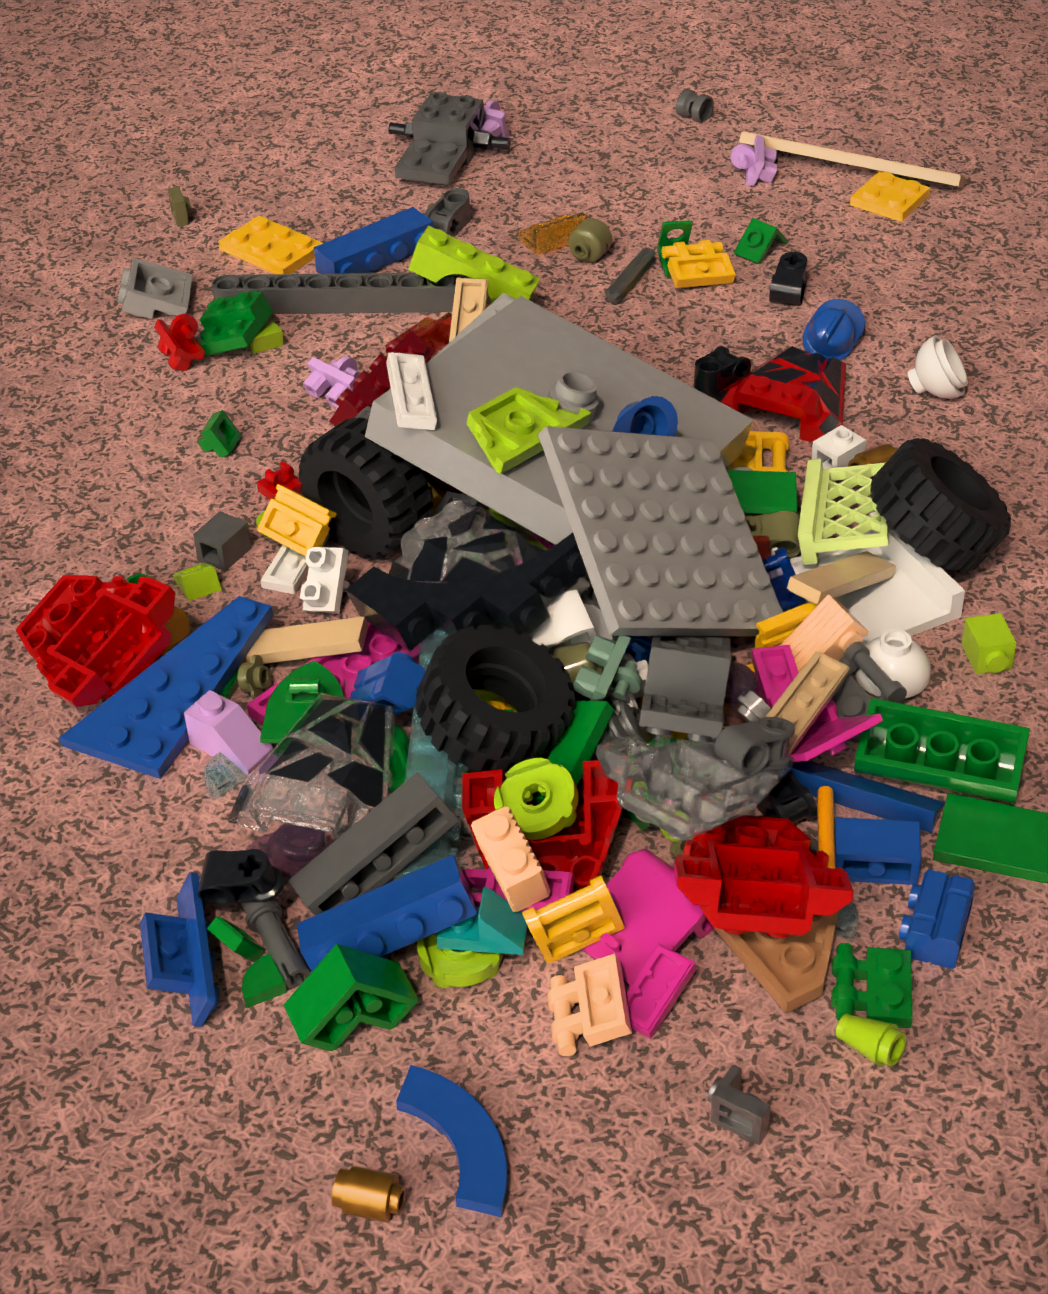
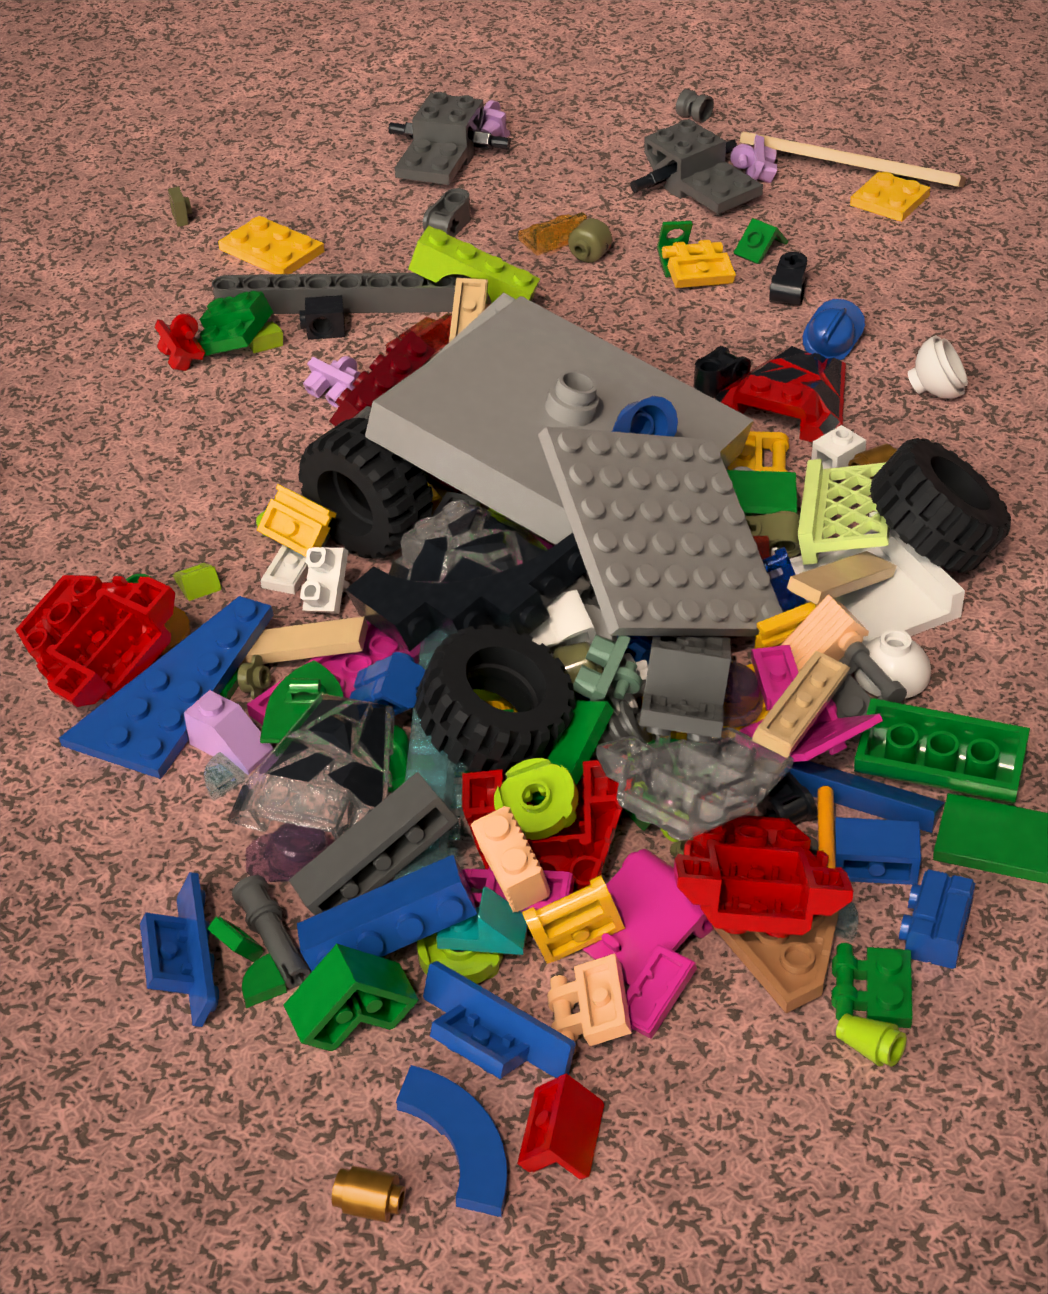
light grey plate [117,258,193,319] -> none
dark grey brick [193,511,251,572] -> none
green tile [197,410,242,457] -> none
black piece [197,849,284,906] -> none
red tile [257,461,303,500] -> none
blue brick [314,207,434,274] -> none
white tile [386,352,437,430] -> none
lime wing [466,387,591,475] -> none
dark grey axle [605,247,656,304] -> none
flat silver bracket [707,1064,771,1145] -> none
dark grey piece [715,717,795,776] -> none
light grey plate [736,690,771,722] -> none
lime brick [961,613,1016,674] -> none
none -> black brick [299,295,345,340]
none -> blue bracket [423,961,576,1079]
none -> red panel [517,1073,604,1180]
none -> dark grey piece [630,119,763,214]

